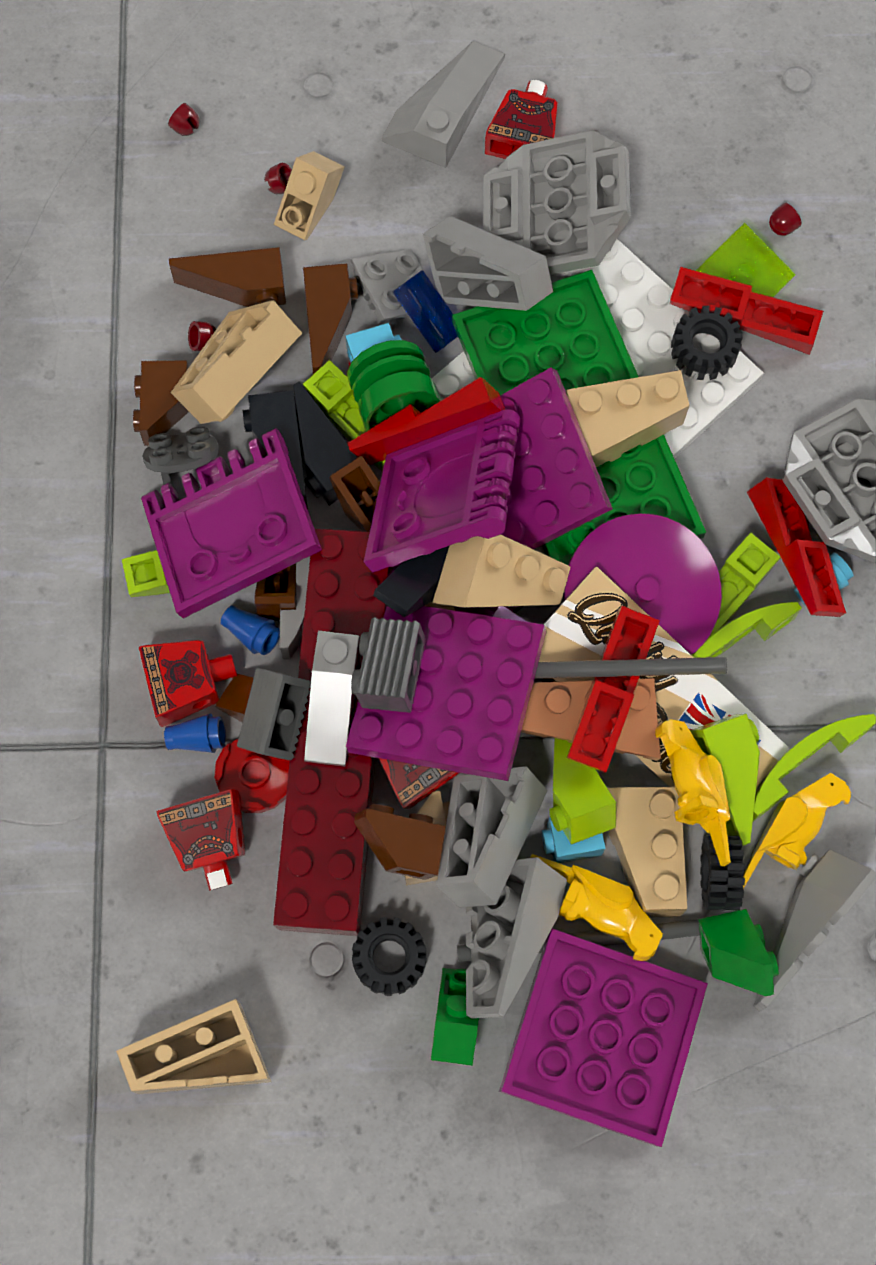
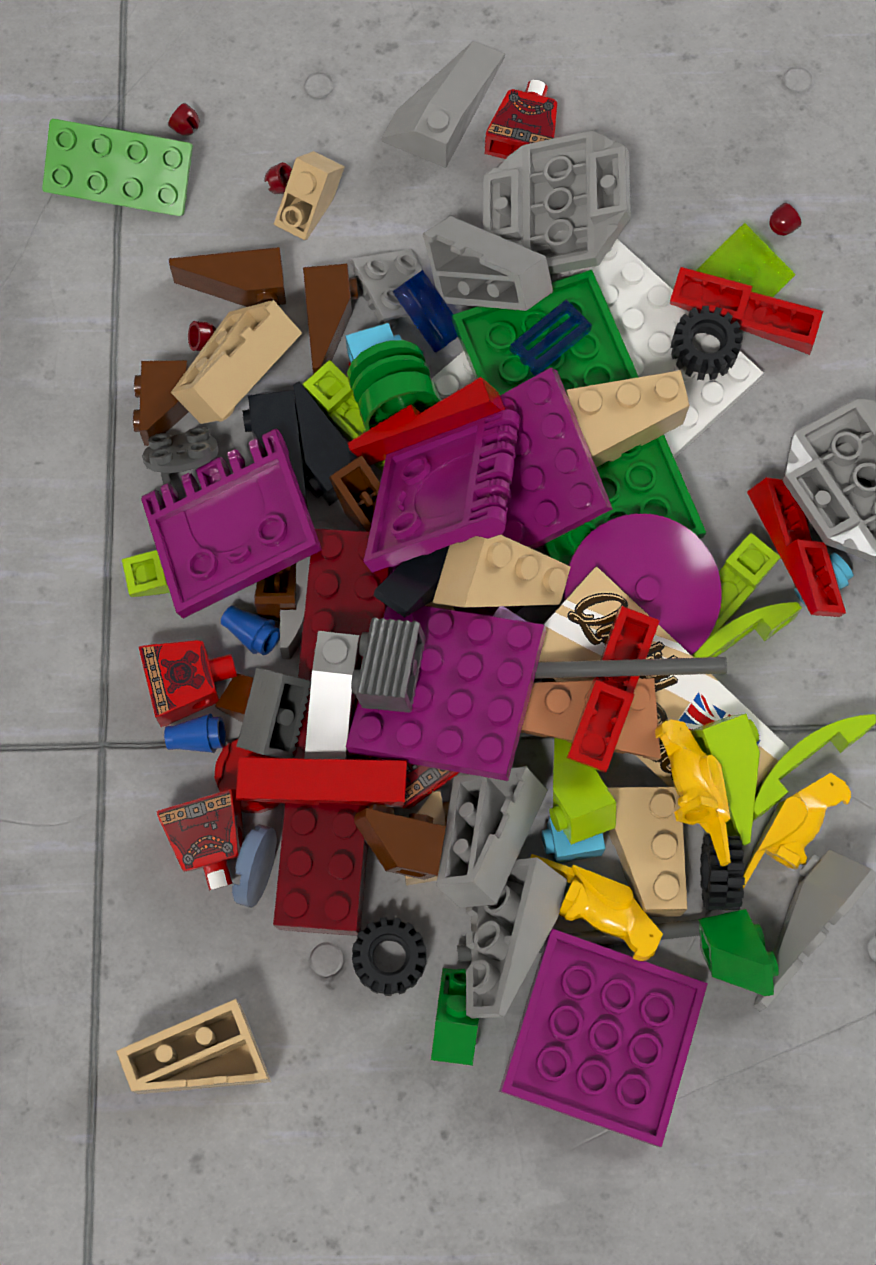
none -> bright green bracket [42,119,193,216]
none -> sand blue tile [232,824,277,908]
none -> red slope [236,757,407,808]
none -> clear blue tile [510,300,592,376]

